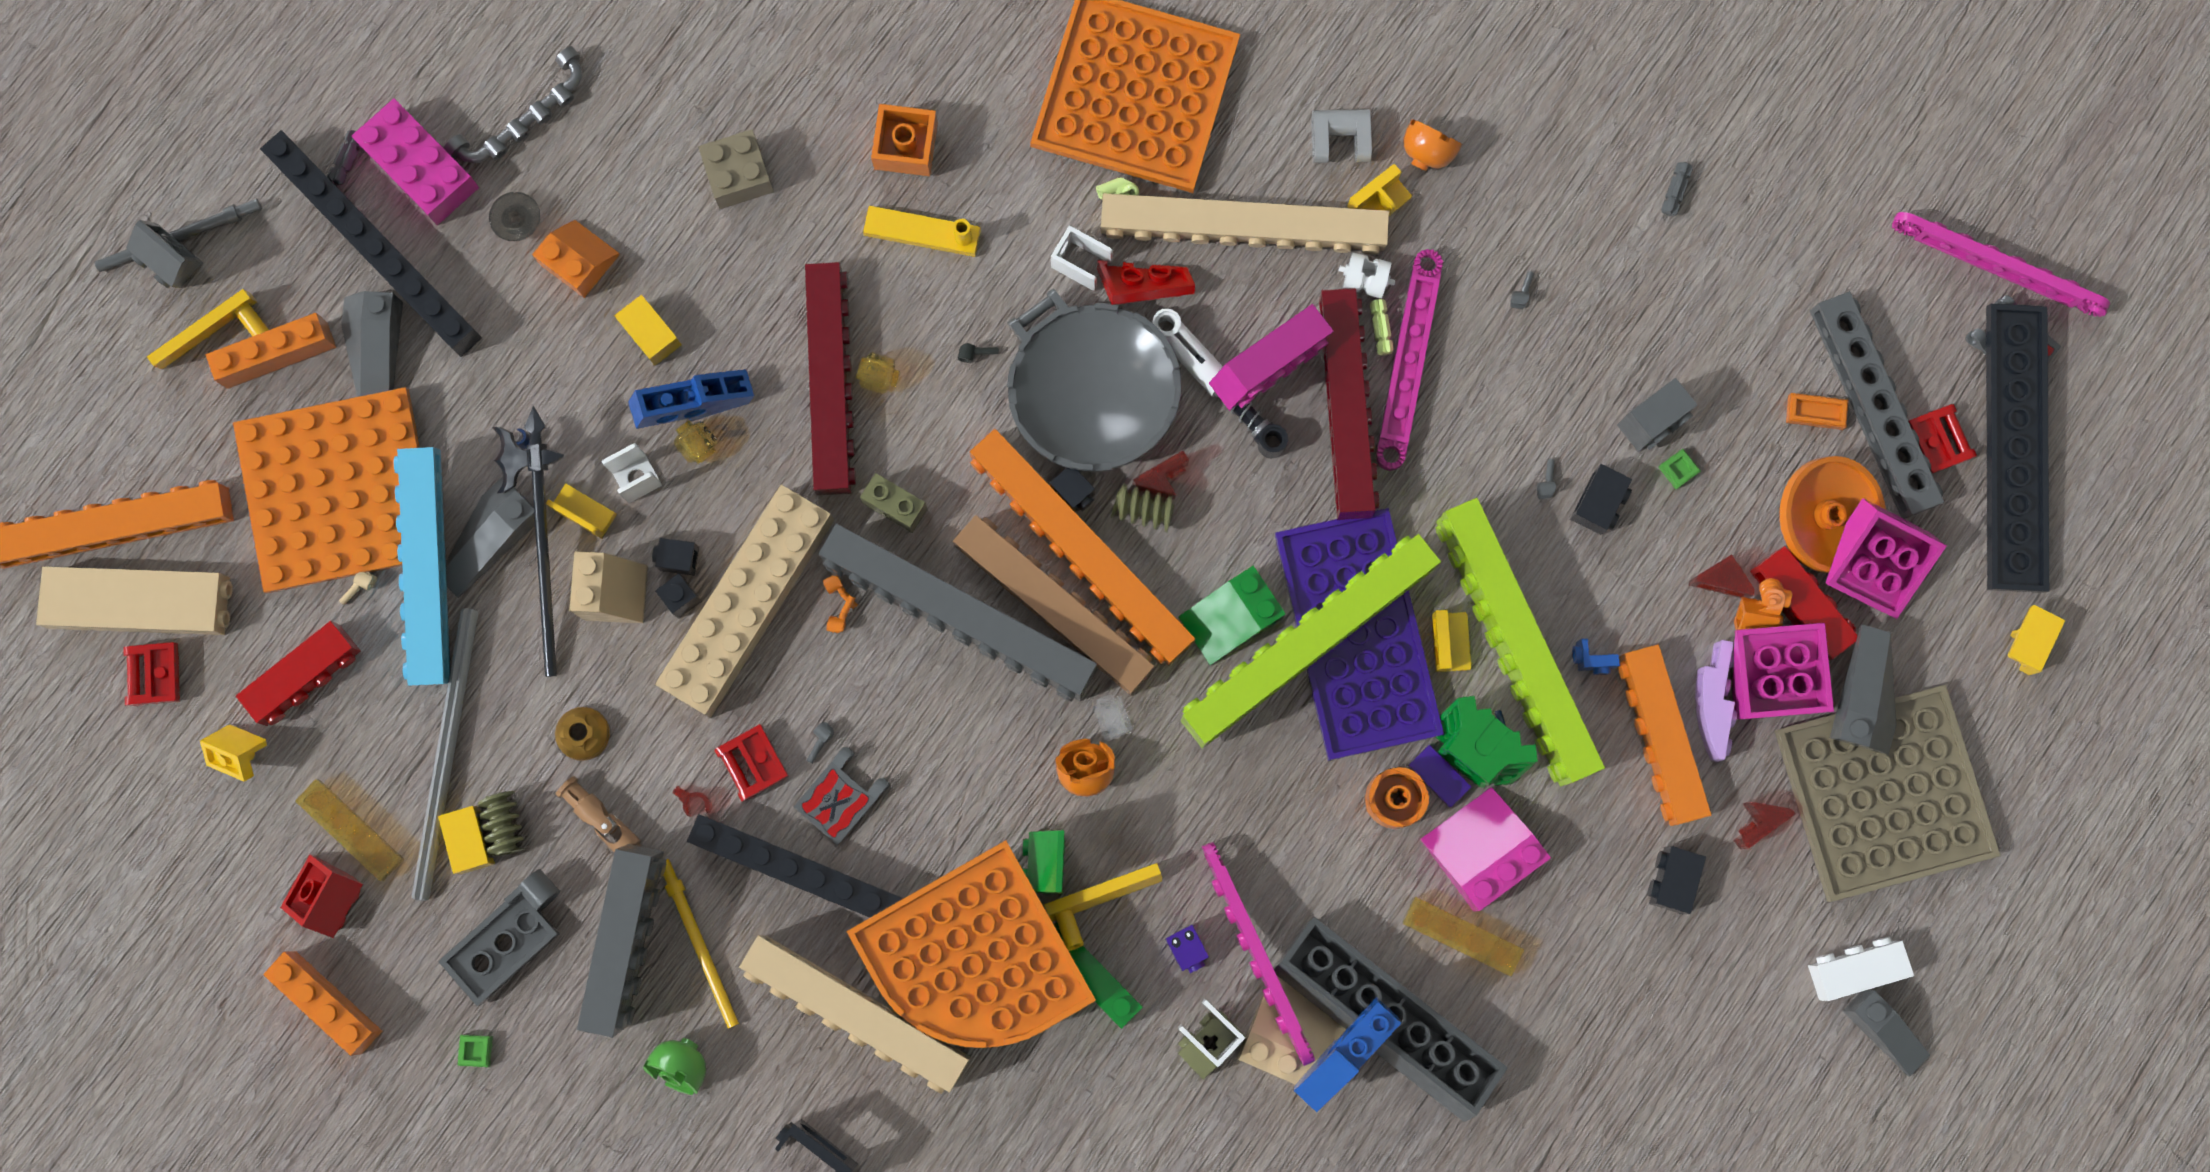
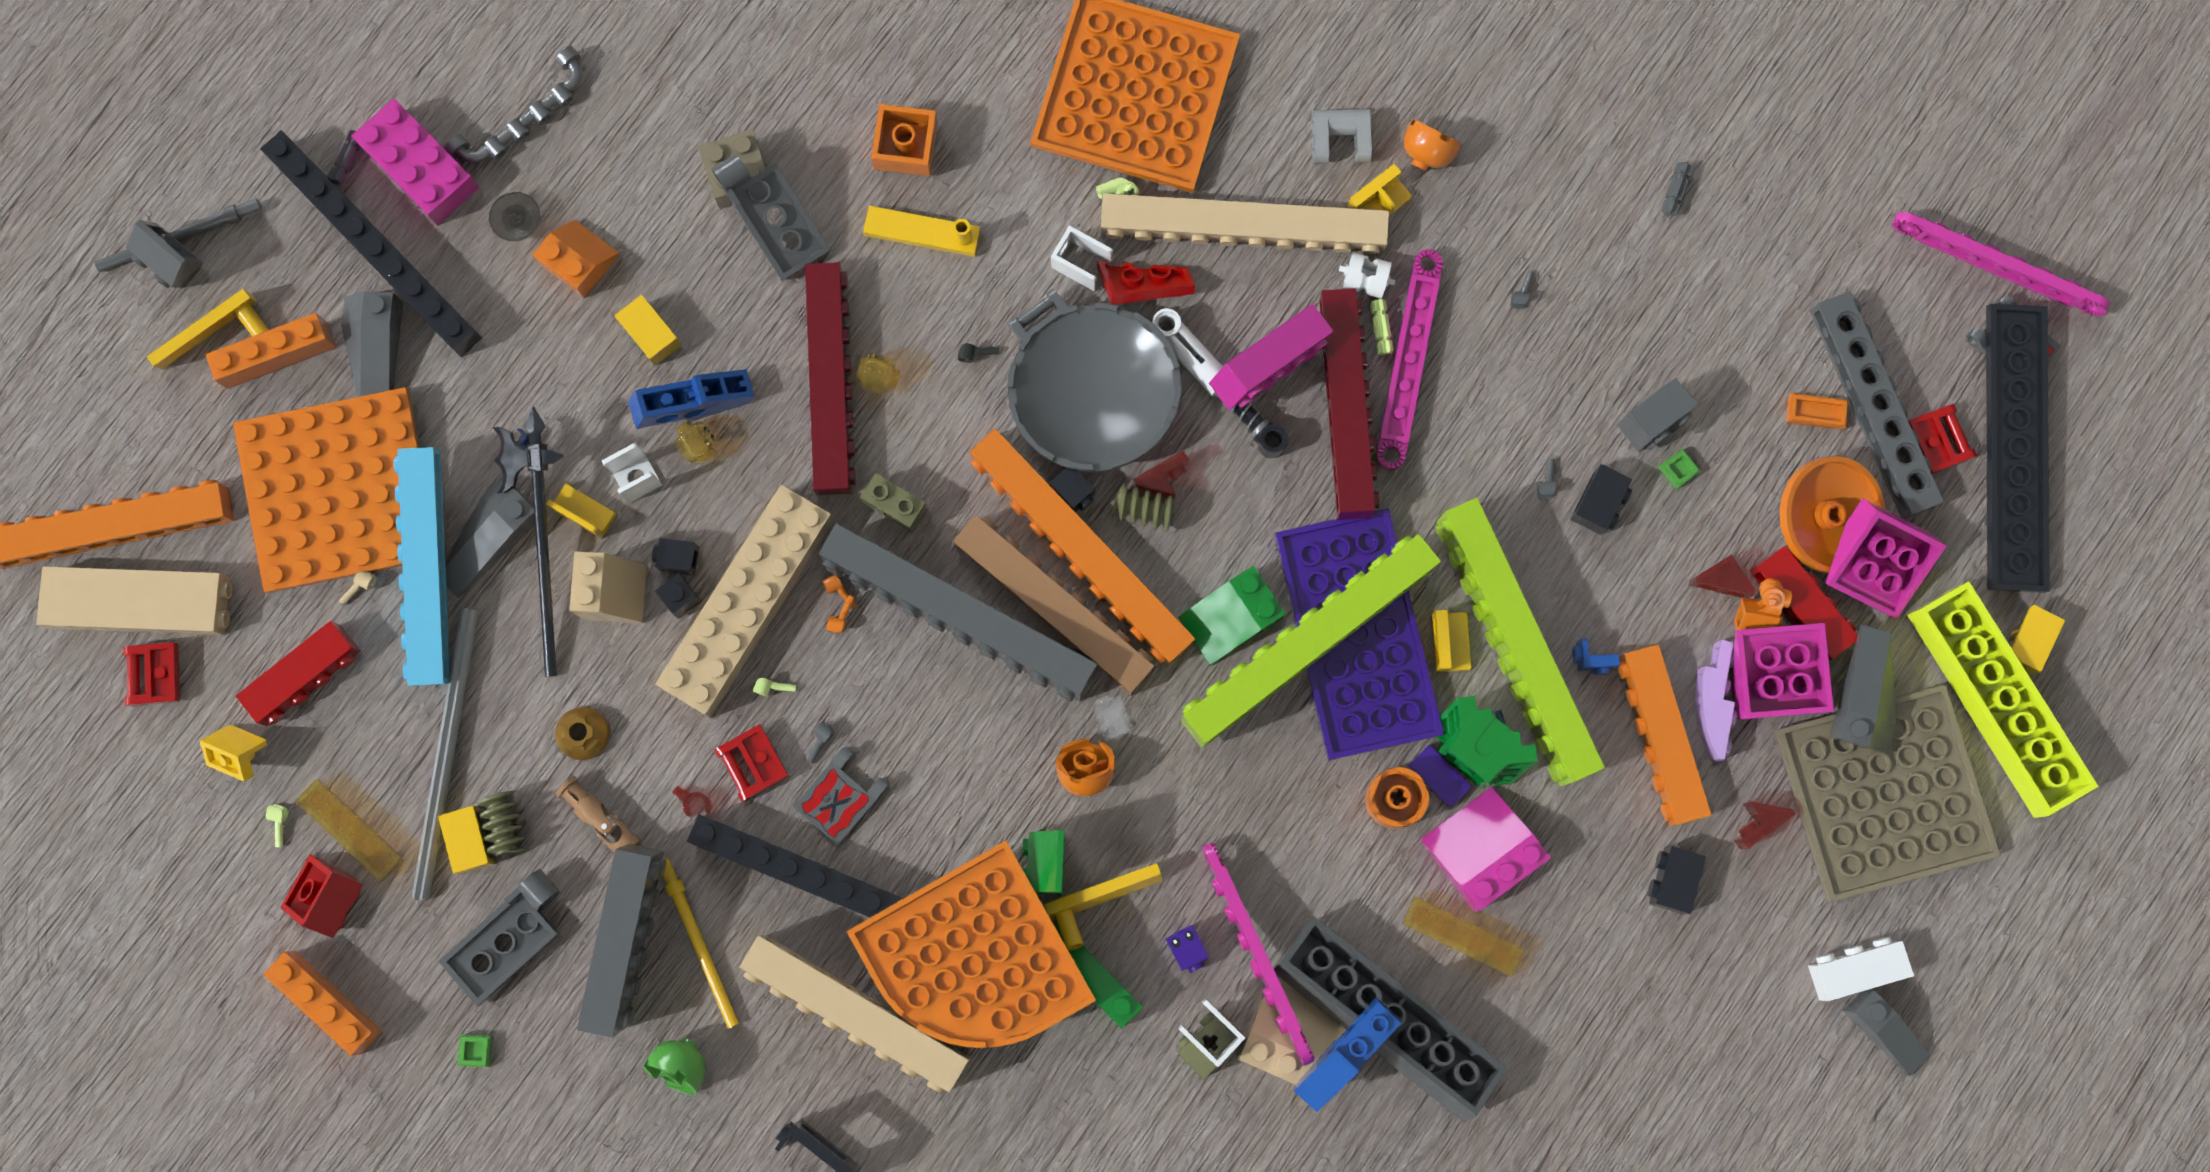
none -> yellowish green hand [266,804,289,847]
none -> dark grey hinge [711,154,830,281]
none -> yellowish green hand [753,678,796,697]
none -> neon yellow brick [1907,581,2099,818]

